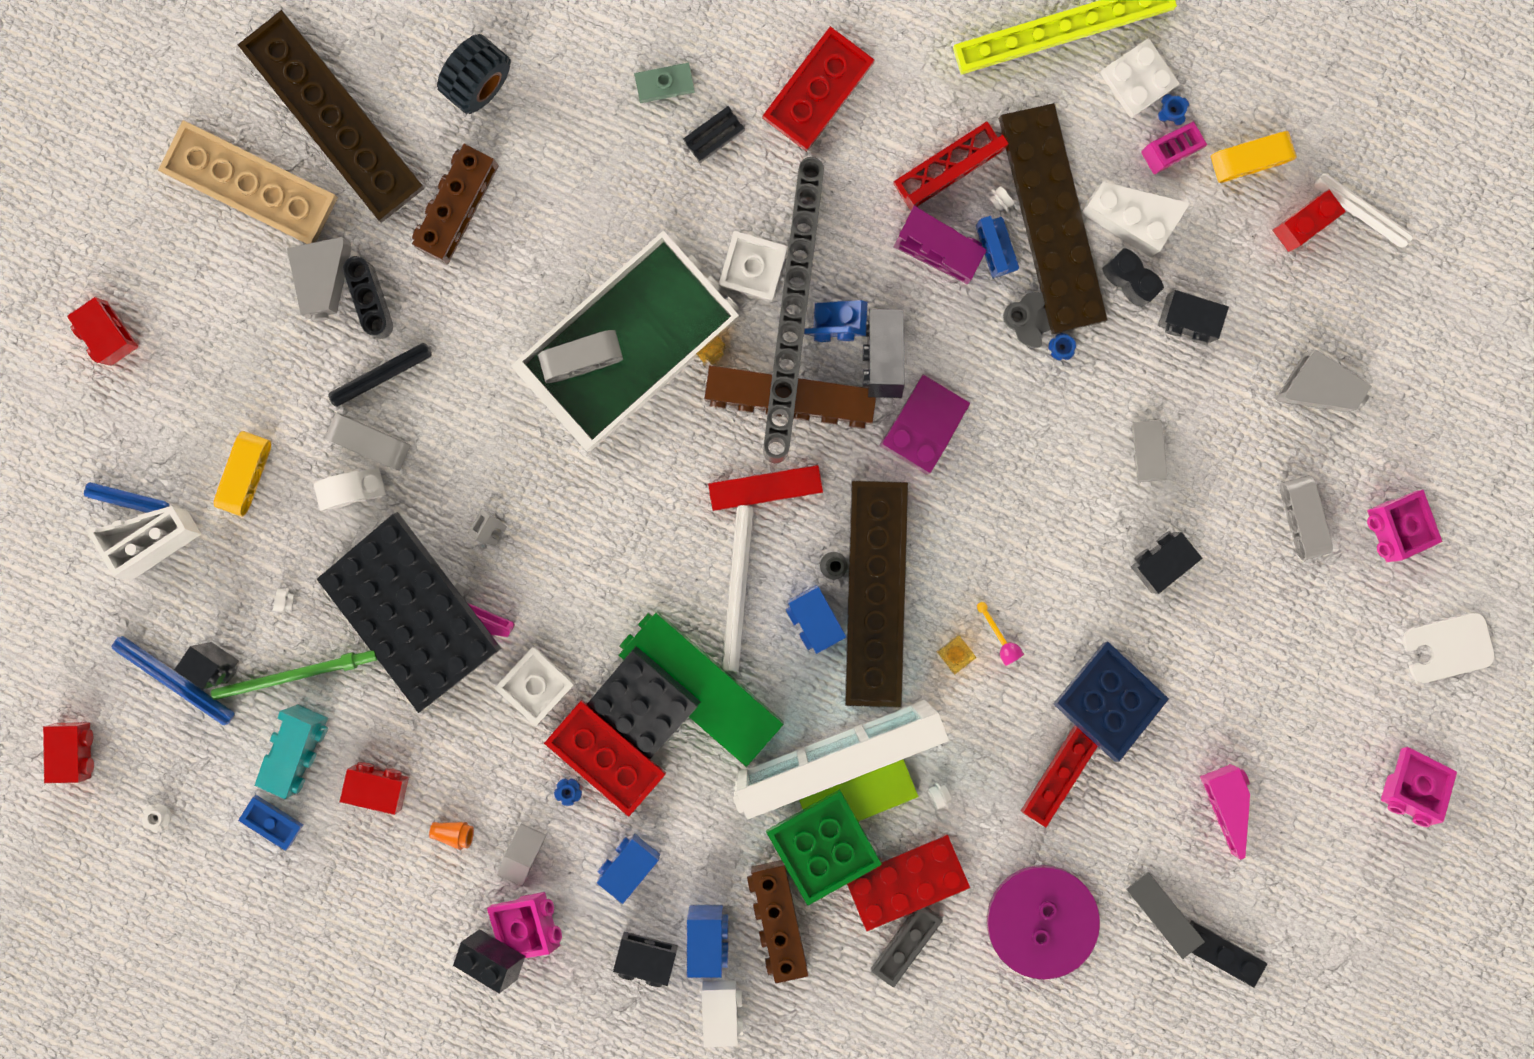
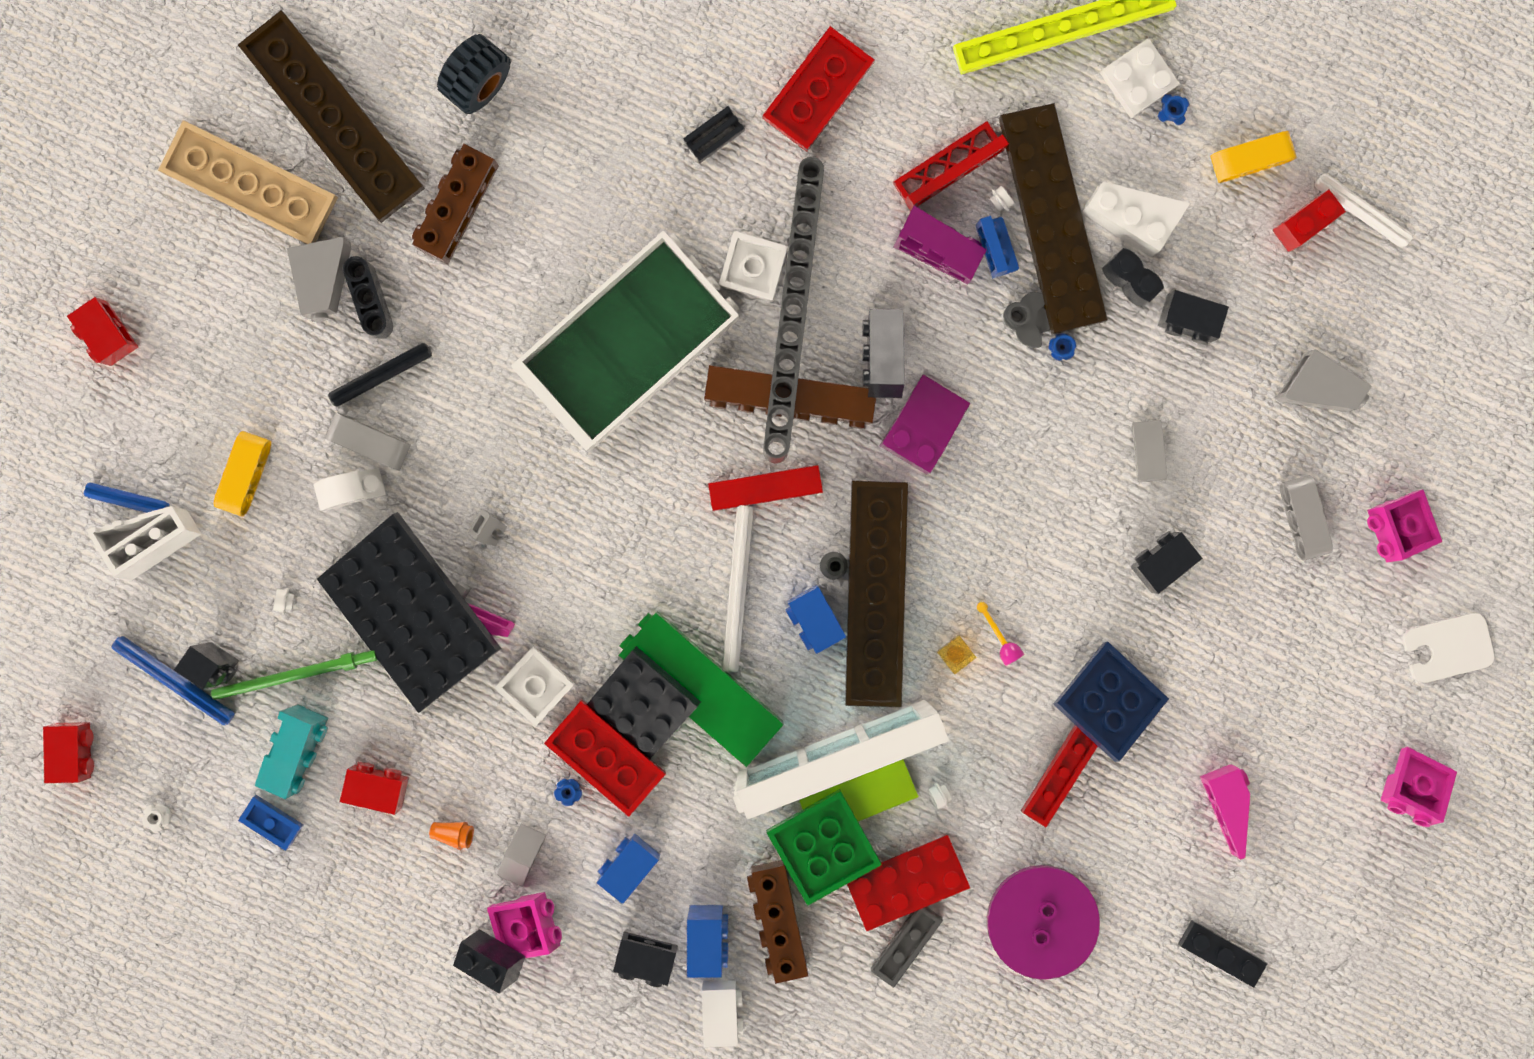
light grey beam [538,330,623,383] -> none
sand green plate [634,62,695,104] -> none
clear yellow plate [696,336,726,366] -> none
blue bracket [804,300,868,342] -> none
dark grey tile [1126,872,1205,959] -> none
dark pink slope [1141,121,1207,174] -> none

